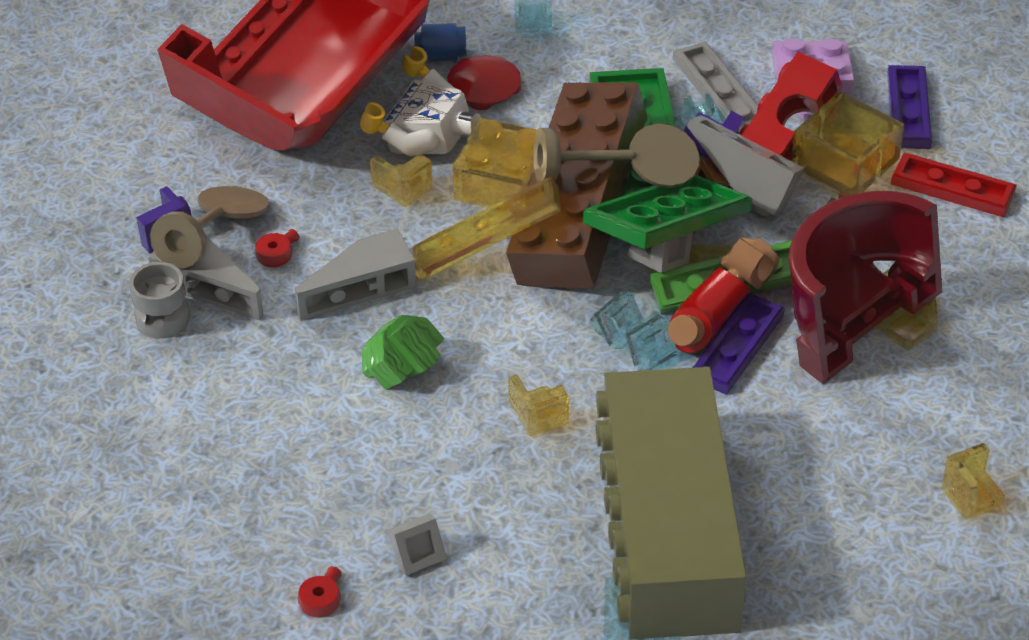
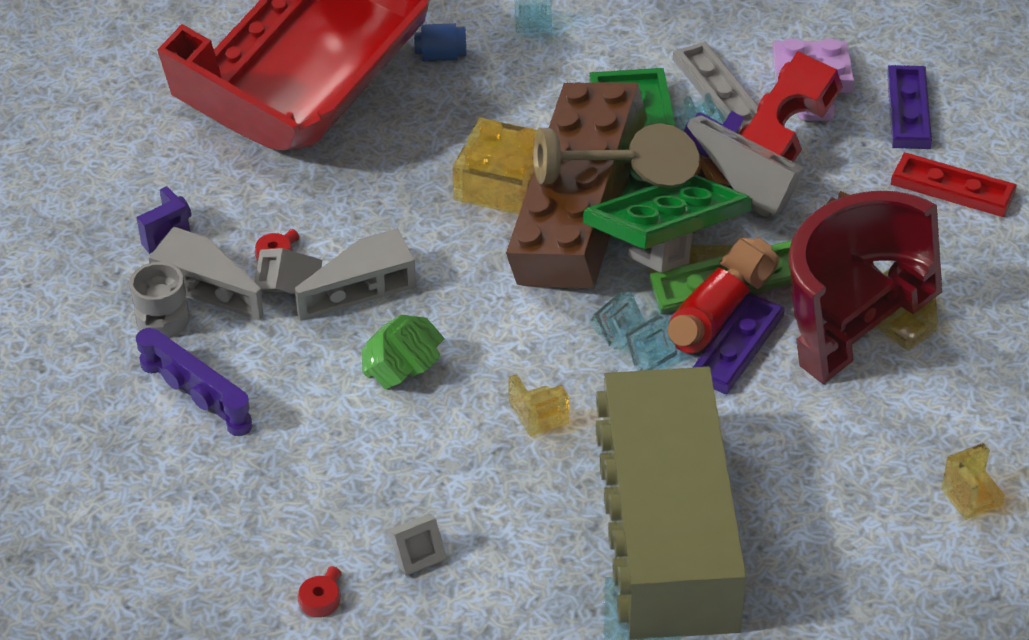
dark tan piece [150,186,269,269] -> none
torso [360,46,482,156] -> none
clear yellow panel [370,154,433,207] -> none
clear yellow tile [413,177,561,281] -> none
red dish [447,55,521,110] -> none
clear yellow piece [791,91,904,195] -> none
none -> dark purple plate [135,328,252,436]
none -> light grey panel [254,248,323,295]

